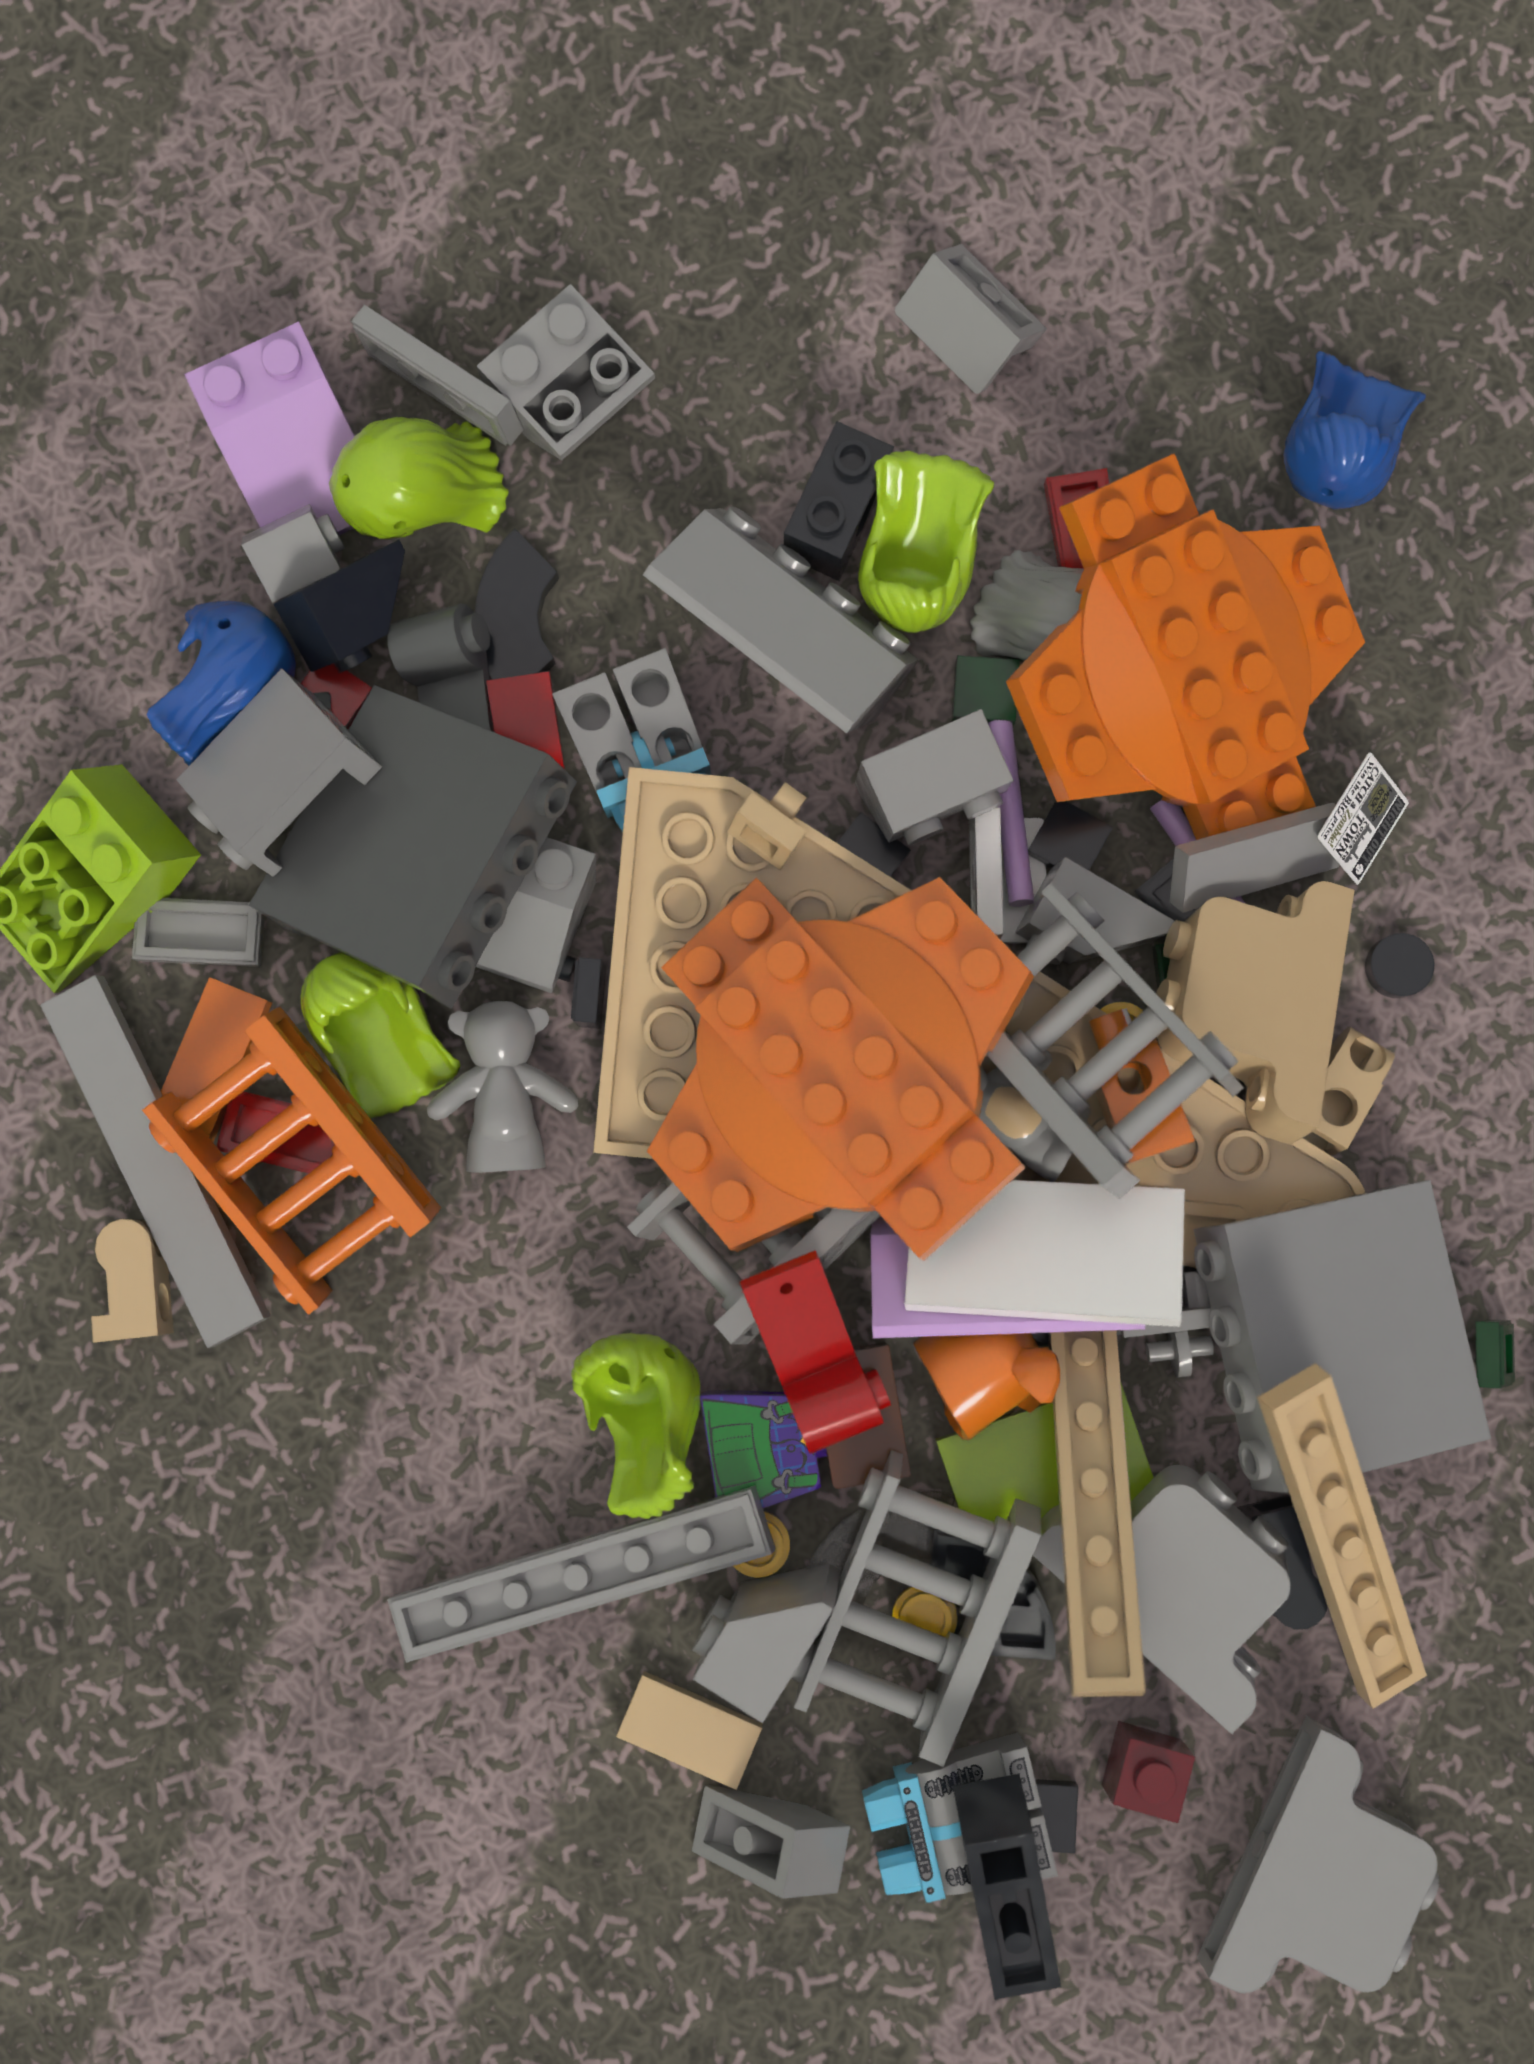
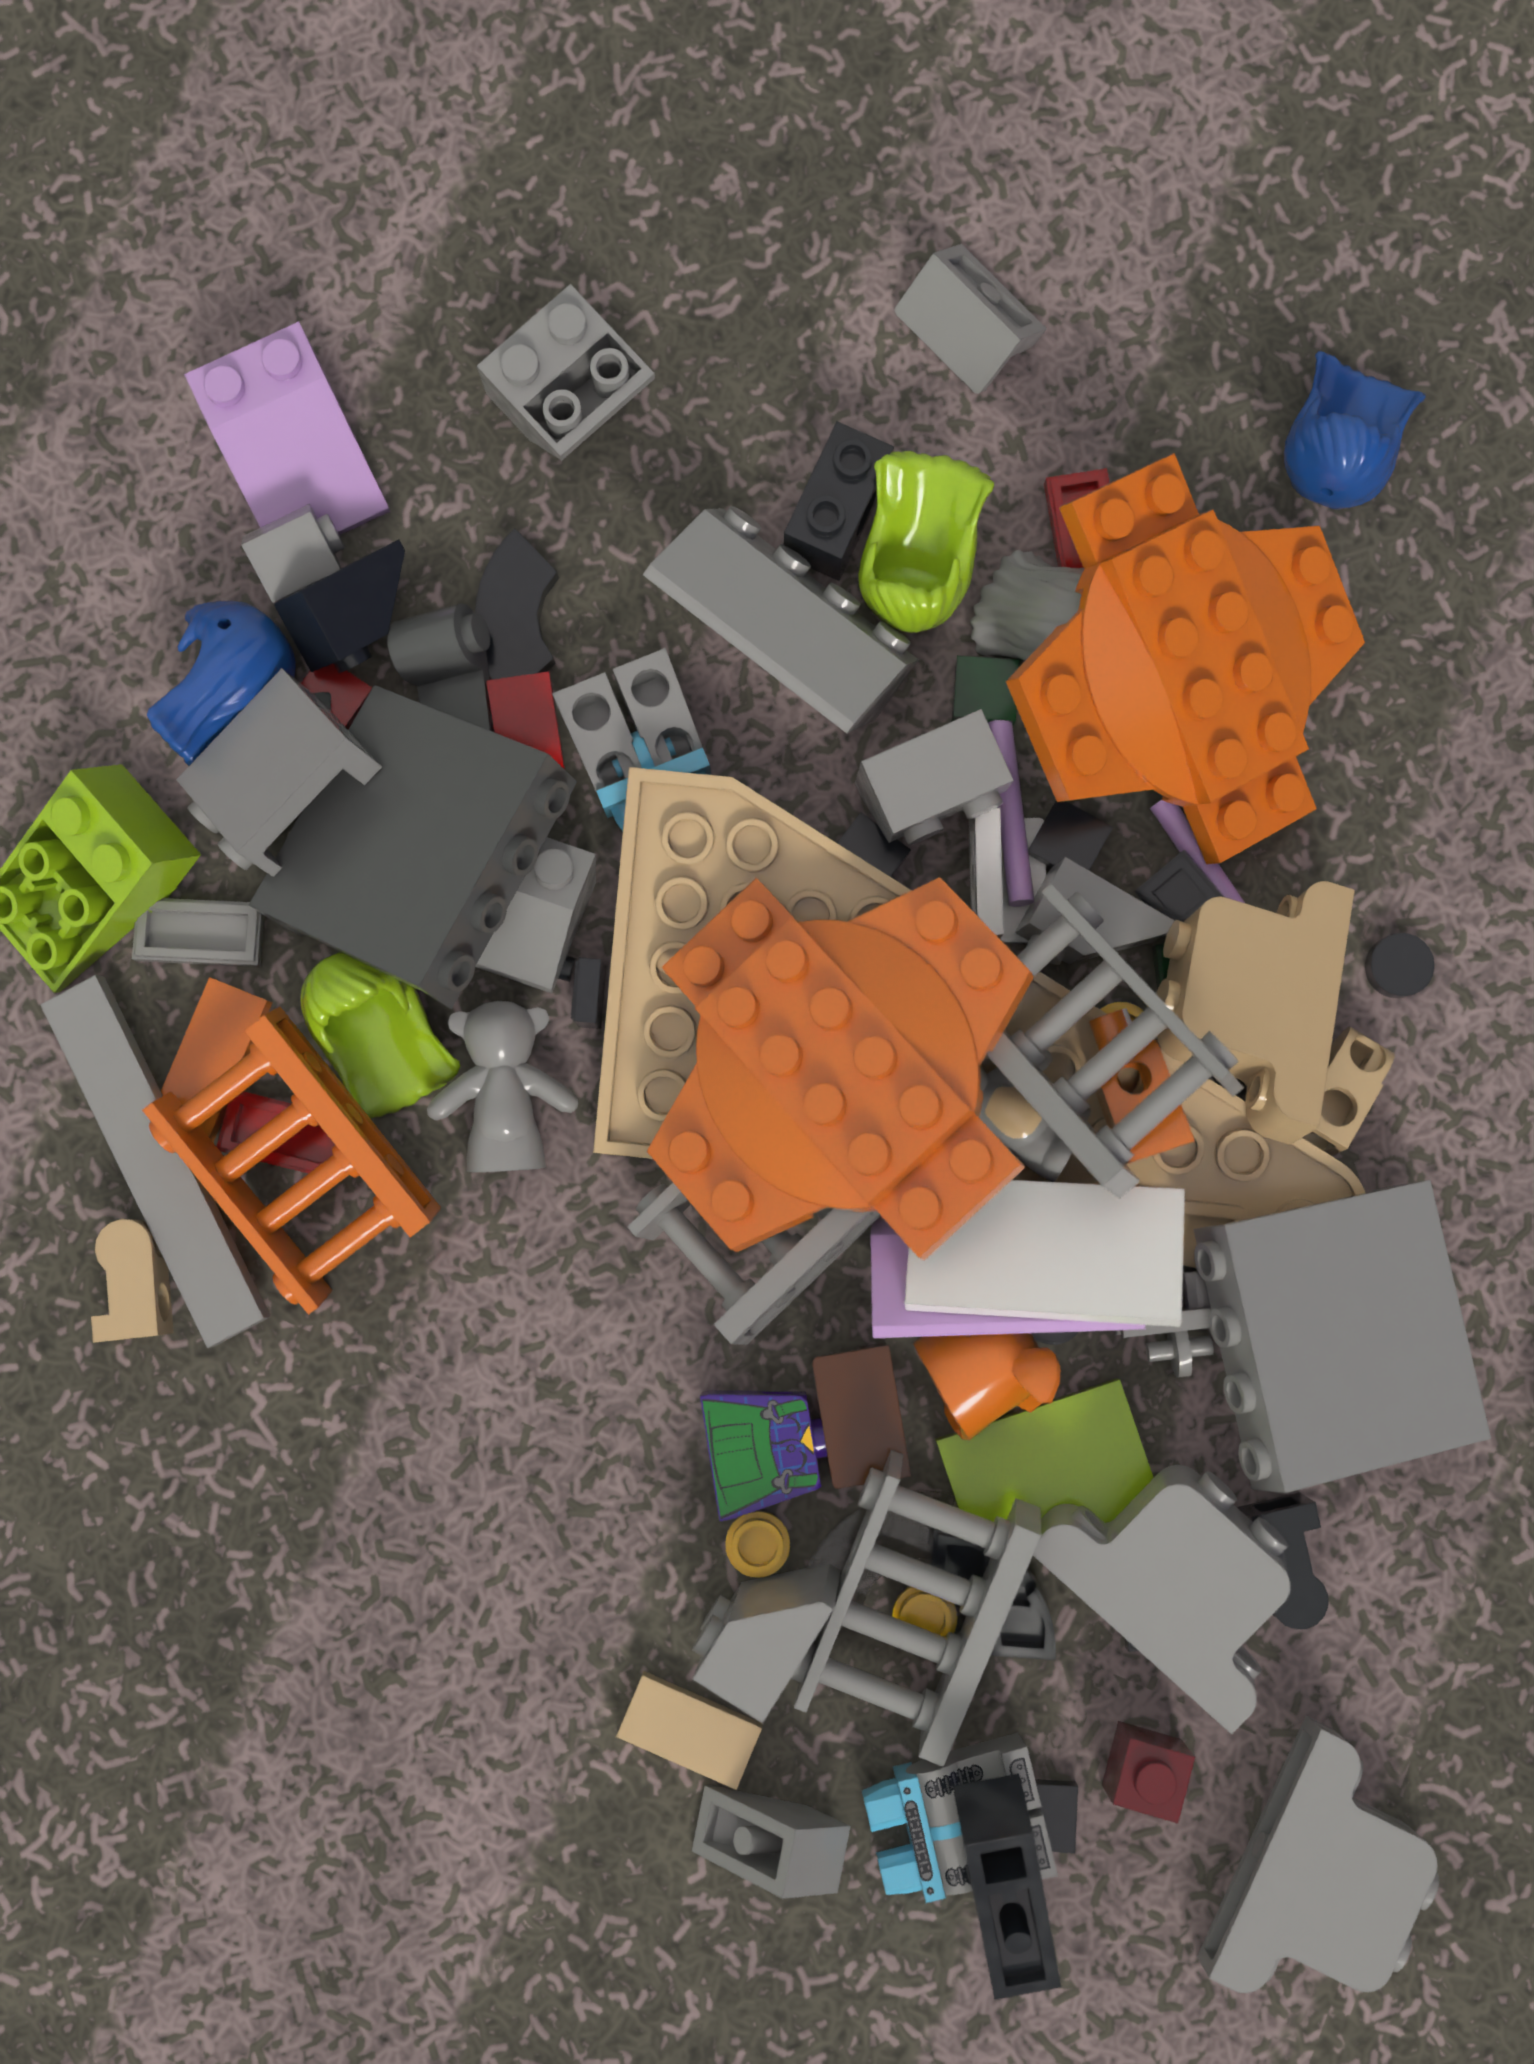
lime piece [328,417,509,539] -> none
light grey tile [351,304,524,446] -> none
light grey tile [387,1486,776,1663] -> none
lime piece [571,1333,700,1519] -> none
tan tile [727,782,807,870] -> none
red door [739,1250,891,1454] -> none
tan plate [1048,1330,1145,1697] -> none
light grey tile [1169,802,1339,913] -> none
tan plate [1257,1363,1427,1709] -> none
sticker [1318,753,1409,885] -> none
dark green tile [1475,1320,1515,1389] -> none

